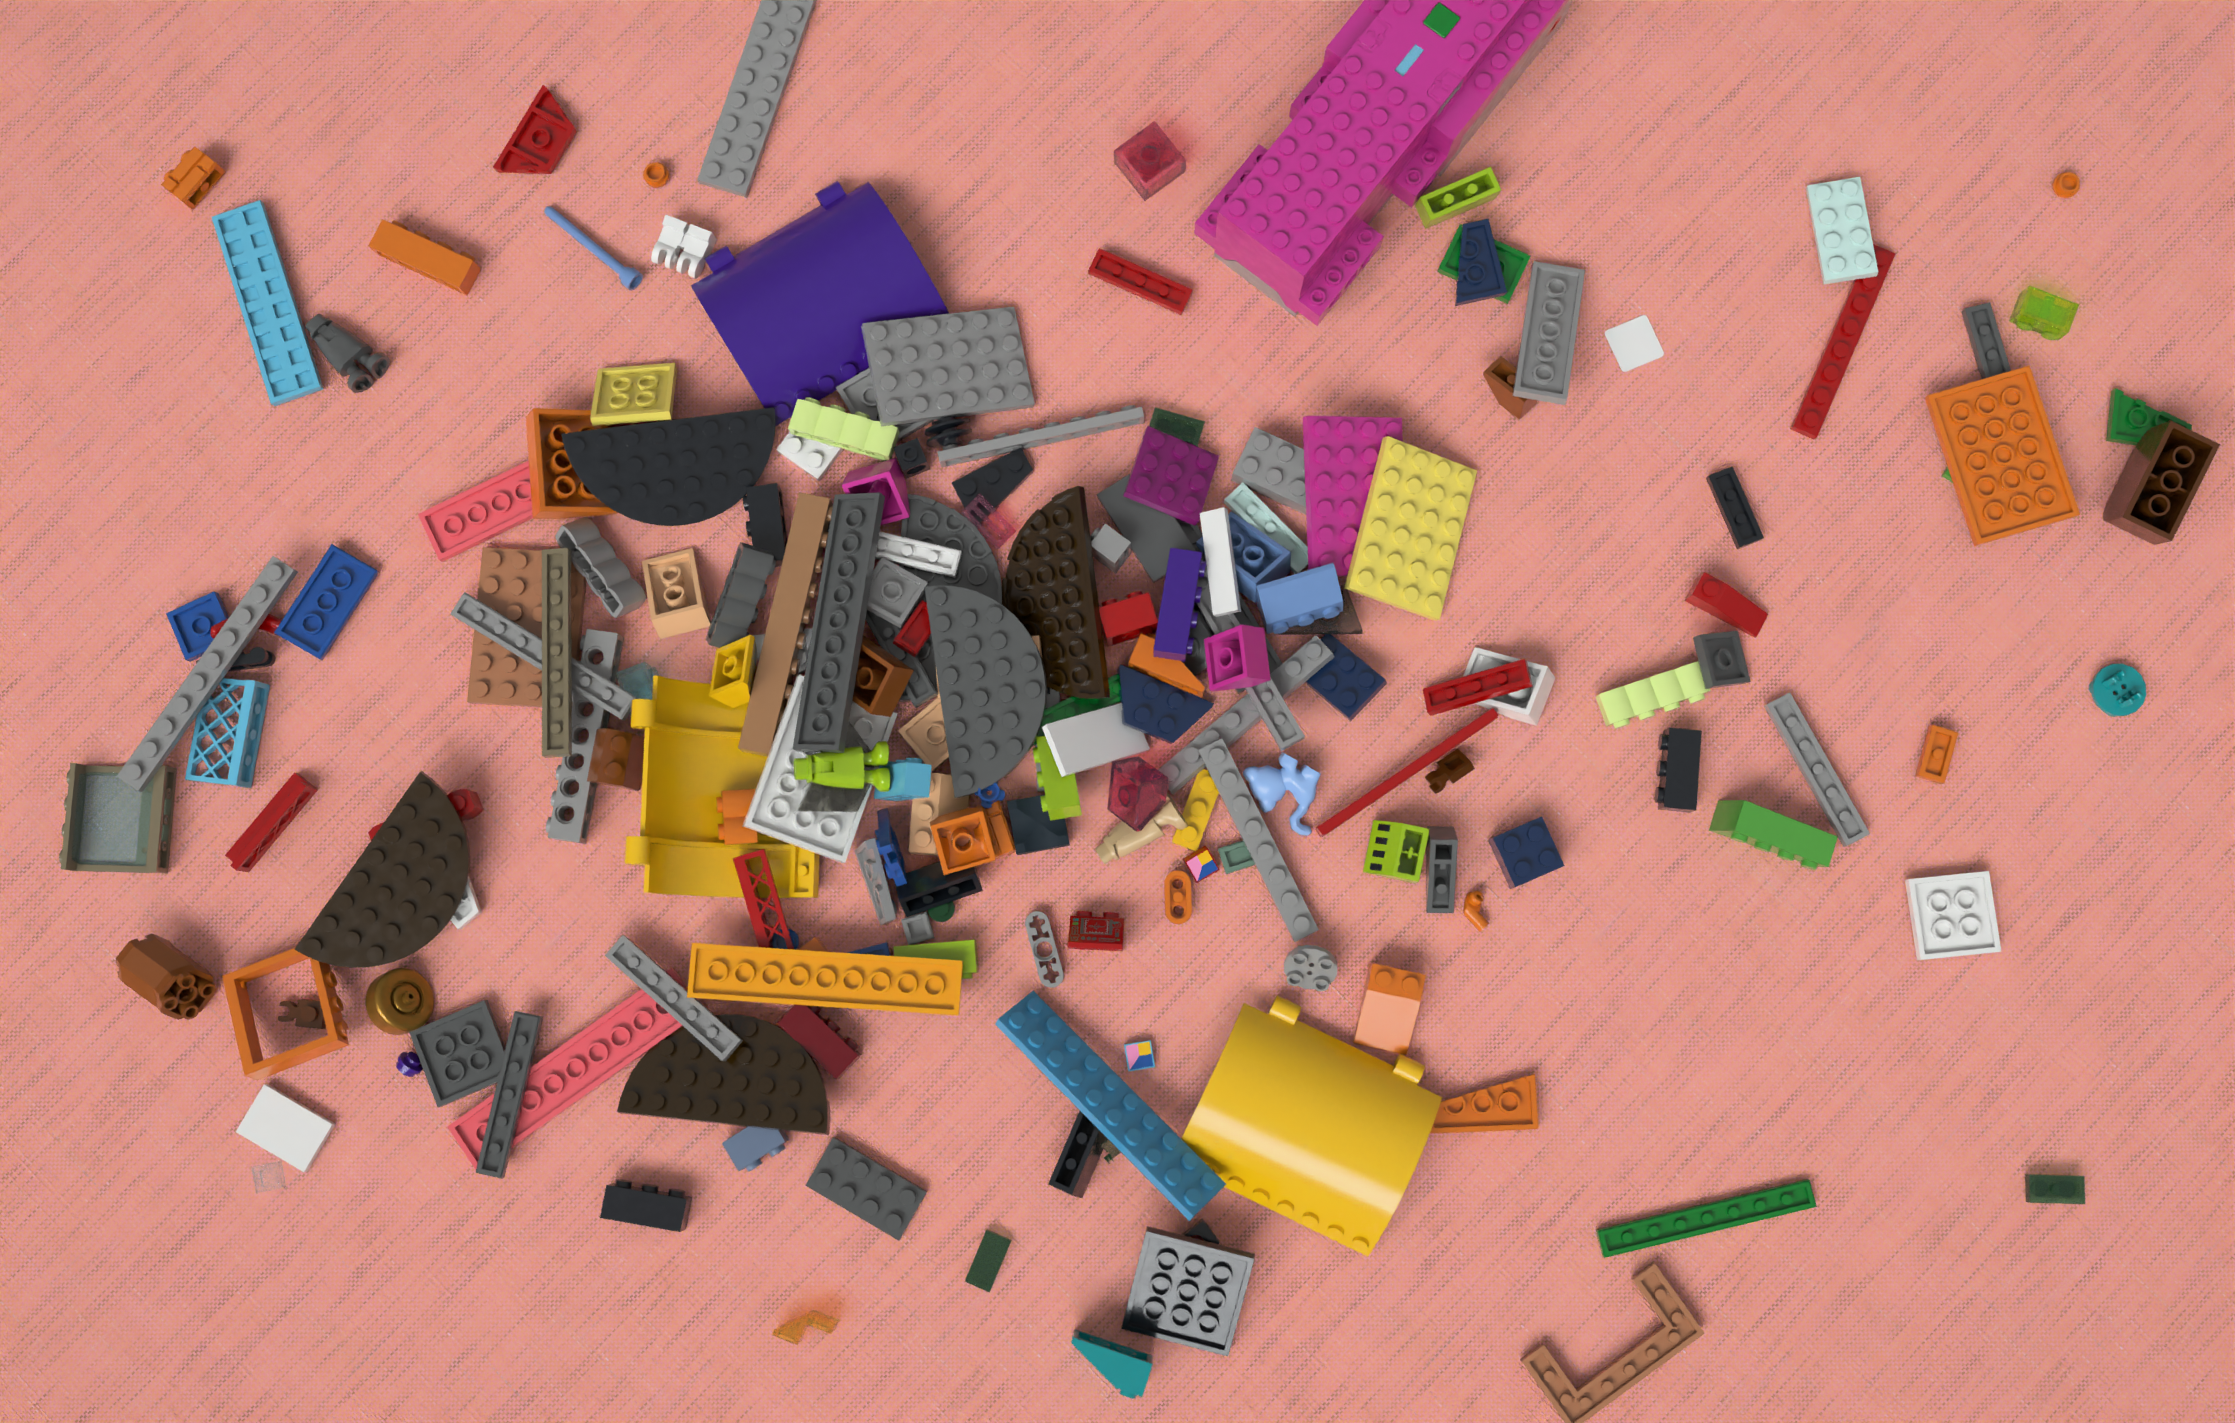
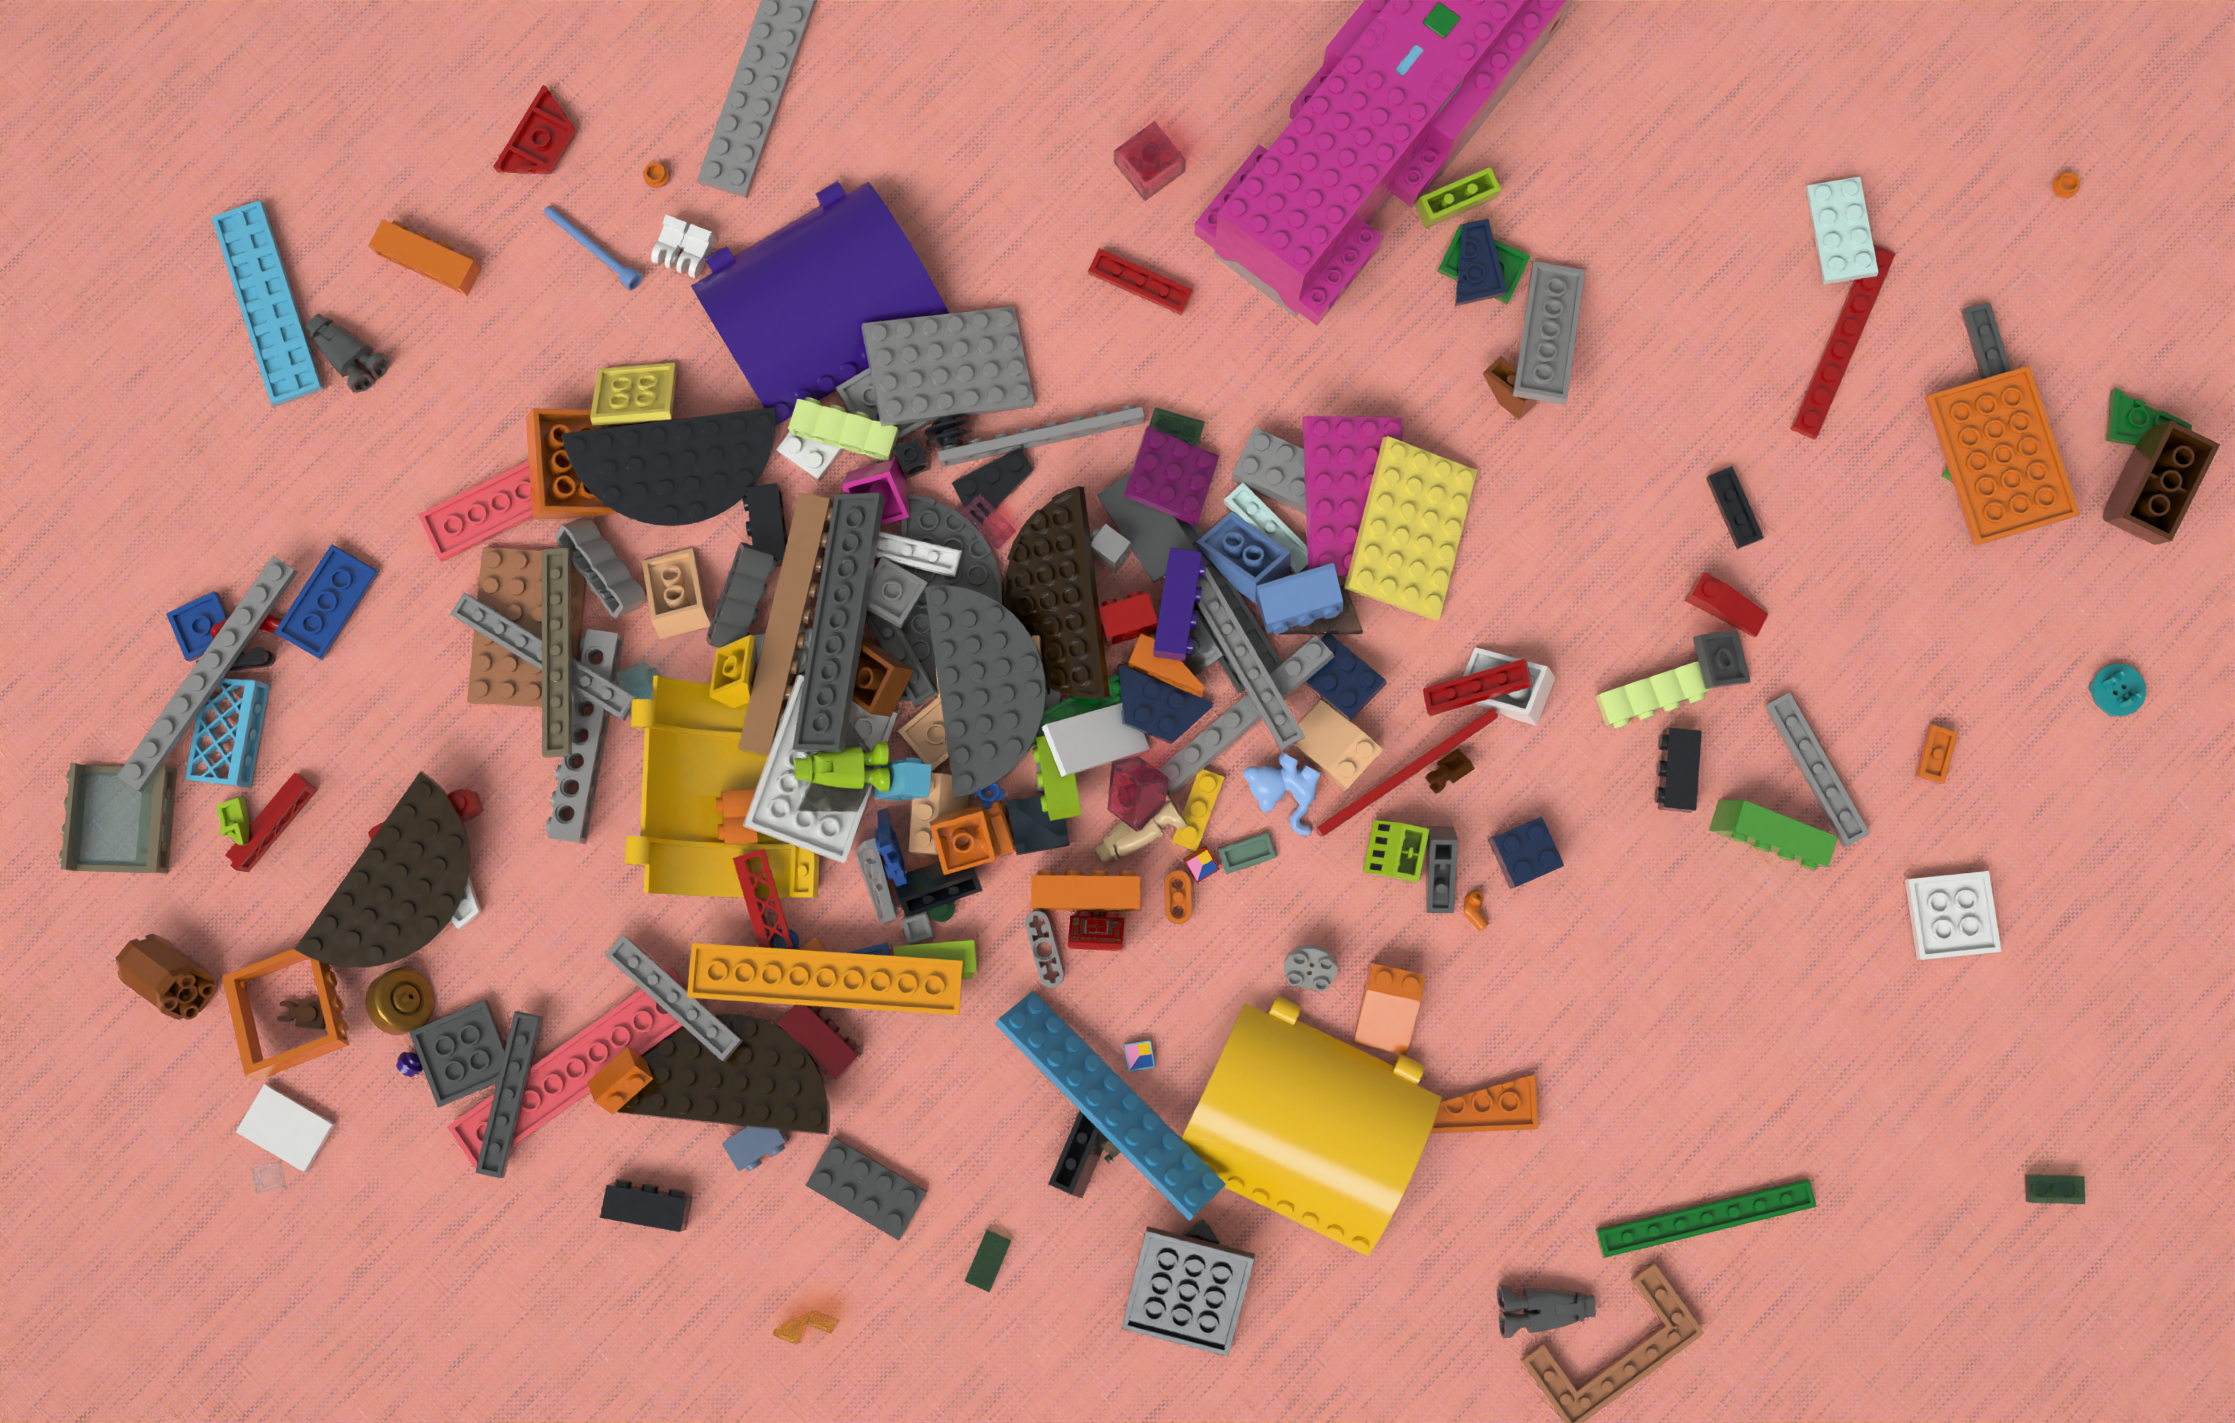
orange brick [161,146,226,210] -> none
dark orange slope [587,728,644,791] -> none
red tile [893,600,931,657] -> none
teal slope [1071,1329,1153,1399] -> none
light grey plate [1198,738,1319,942] -> none
white tile [1200,507,1241,617] -> none
dark pink slope [1204,625,1271,691] -> none
white sticker [1605,315,1664,372] -> none
clear neon green brick [2009,285,2079,340] -> none
none -> lime slope [216,797,249,845]
none -> orange brick [588,1047,653,1115]
none -> orange brick [1031,870,1141,911]
none -> light nougat slope [1293,700,1383,792]
none -> dark grey piece [1497,1285,1596,1338]

